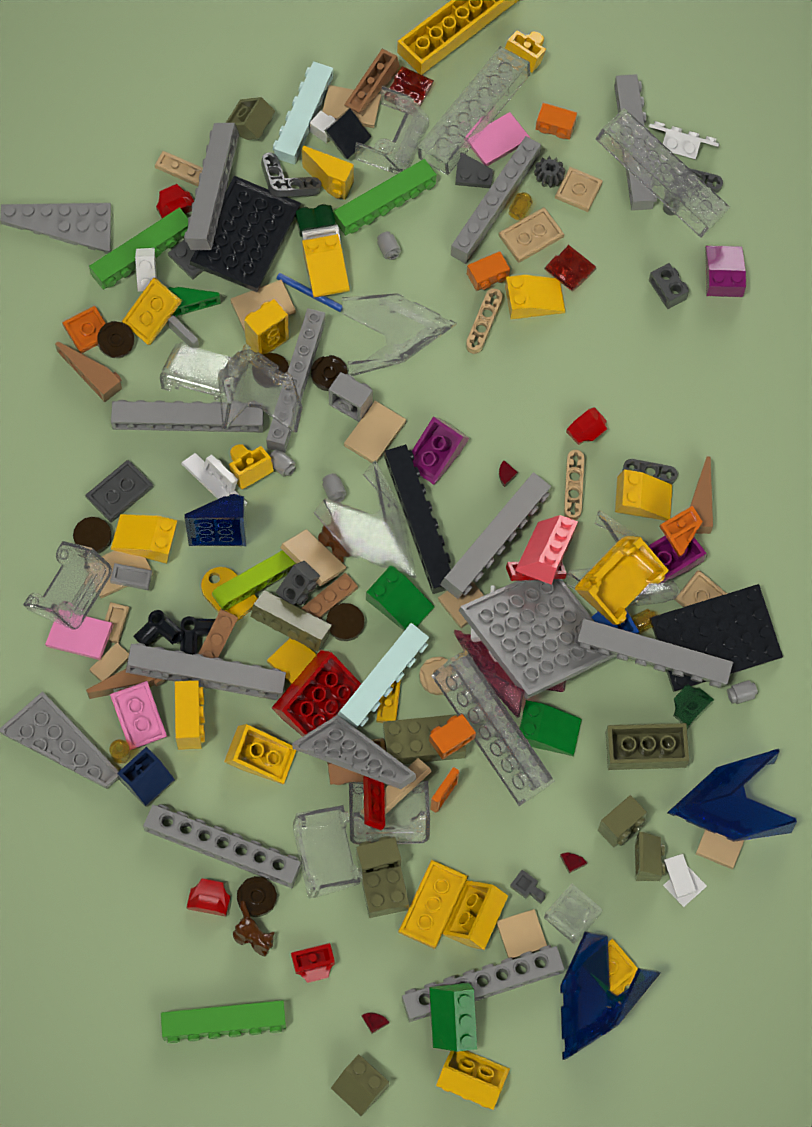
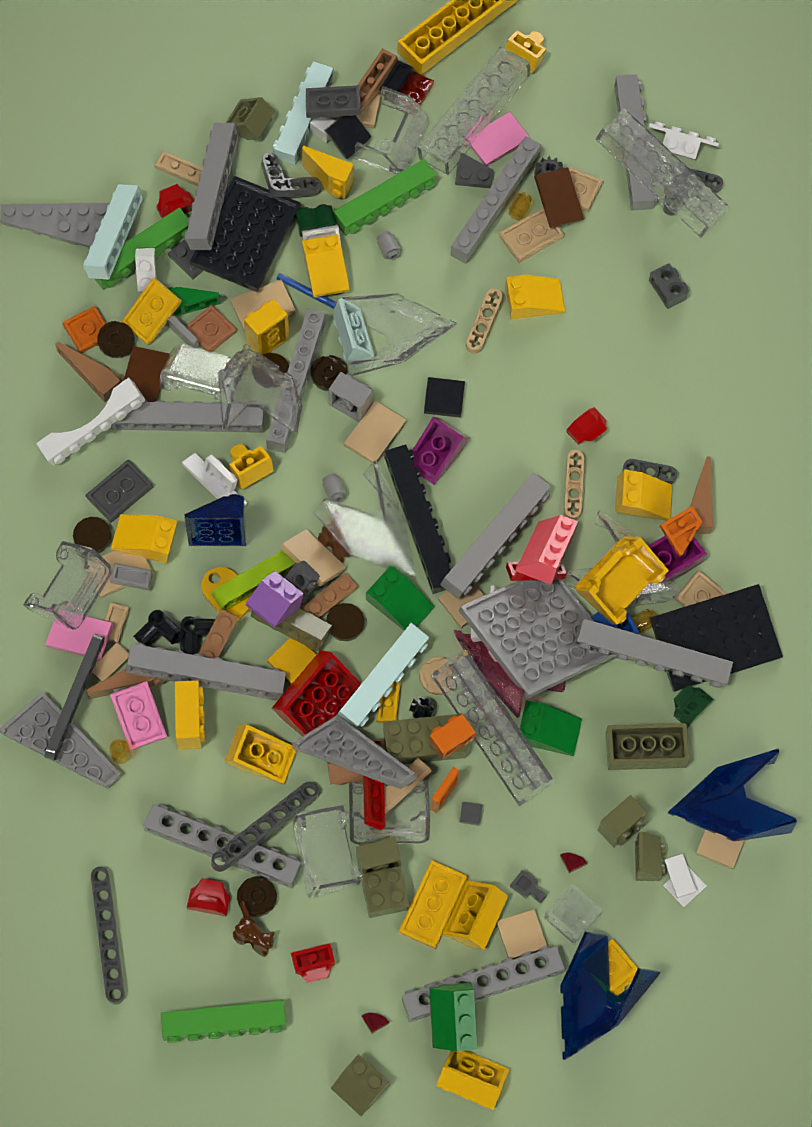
dark blue slope [117,747,175,807] -> none
light grey brick [270,449,296,477] -> none
orange brick [466,251,510,291] -> none
dark red tile [499,461,518,487] -> none
orange brick [535,103,577,140] -> none
clear red slope [544,244,596,291] -> none
magenta slope [705,246,746,297] -> none
light grey brick [727,680,757,704] -> none
none -> white arch [36,377,145,466]
none -> dark grey beam [44,634,105,761]
none -> light aqua brick [83,184,143,280]
none -> dark grey beam [91,867,125,1005]
none -> reddish brown tile [123,346,170,402]
none -> nougat tile [185,305,237,354]
none -> dark grey beam [211,782,318,872]
none -> medium lavender slope [246,571,304,628]
none -> dark grey plate [306,85,361,118]
none -> light aqua slope [333,298,374,366]
none -> black tile [380,60,414,99]
none -> black gear [409,696,435,718]
none -> black tile [424,377,465,418]
none -> dark grey tile [459,802,482,826]
none -> reddish brown tile [534,167,584,228]

